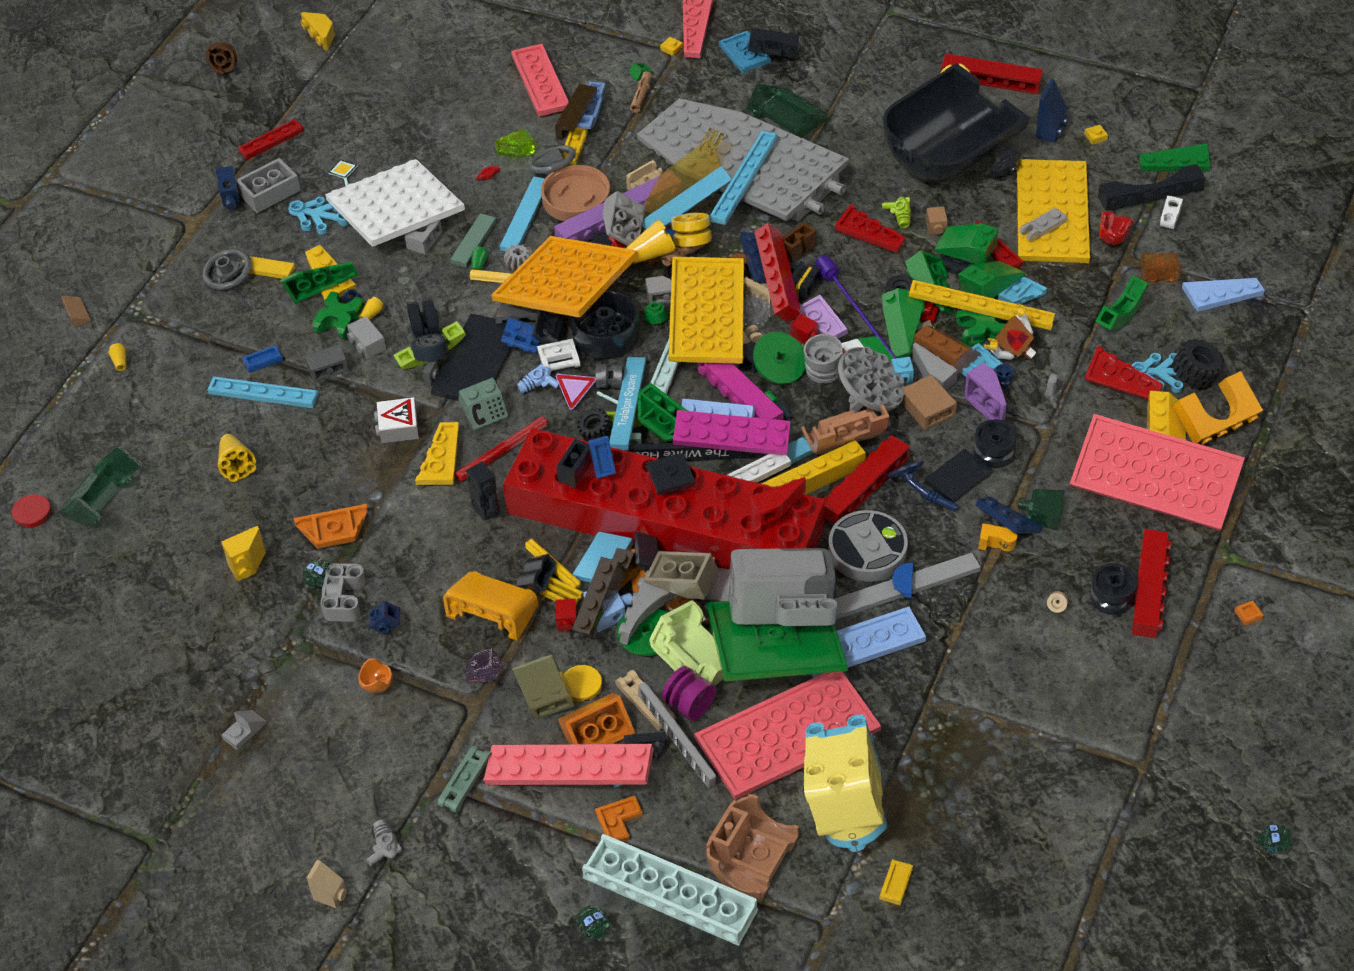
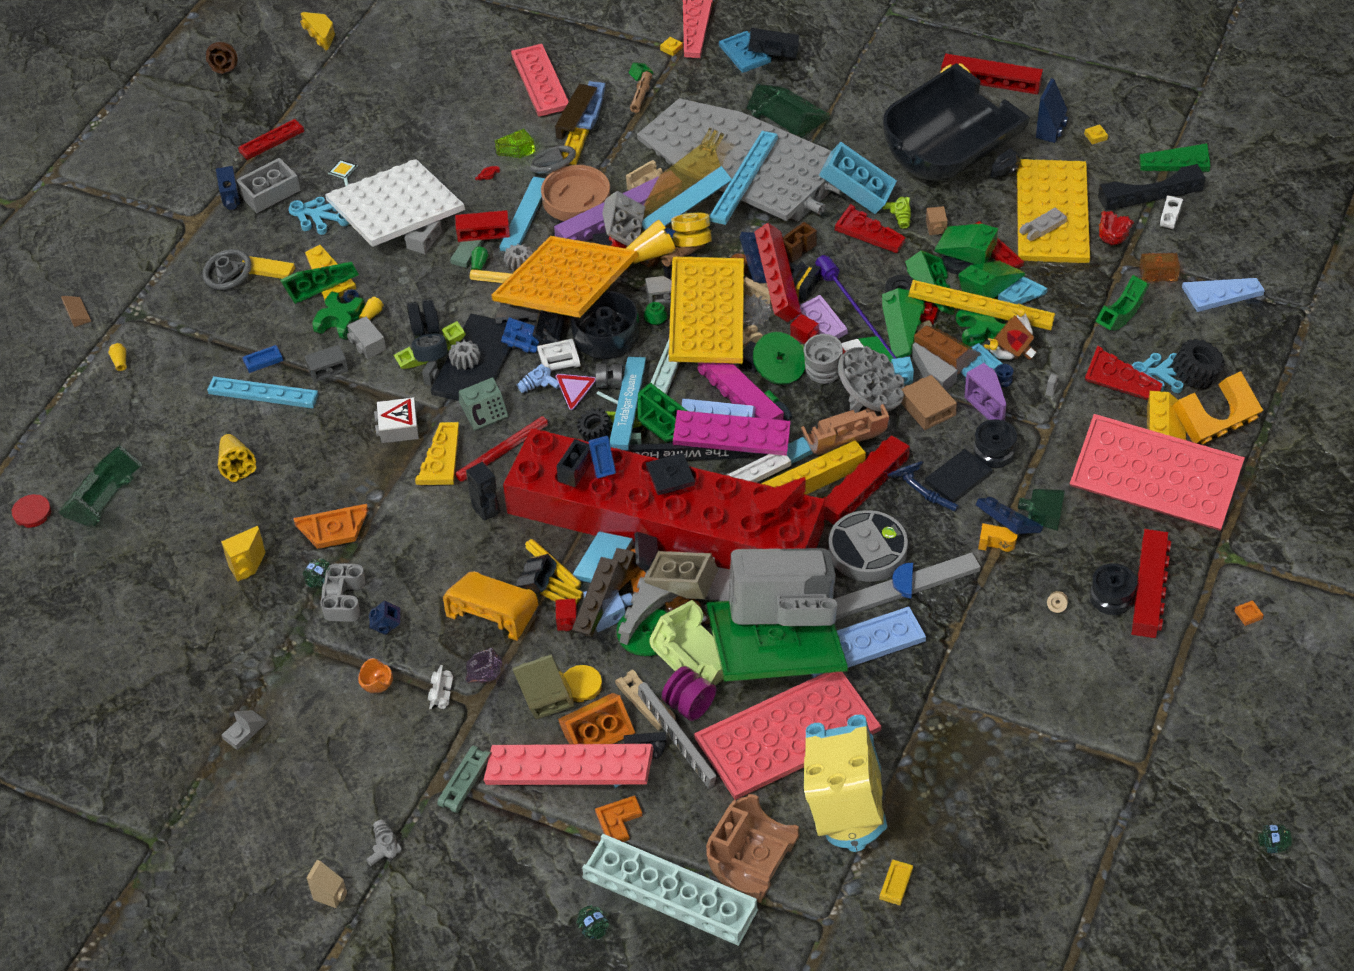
none -> white hinge [428,665,453,709]
none -> light grey gear [449,340,480,370]
none -> red brick [455,210,510,242]
none -> medium azure brick [819,142,897,214]

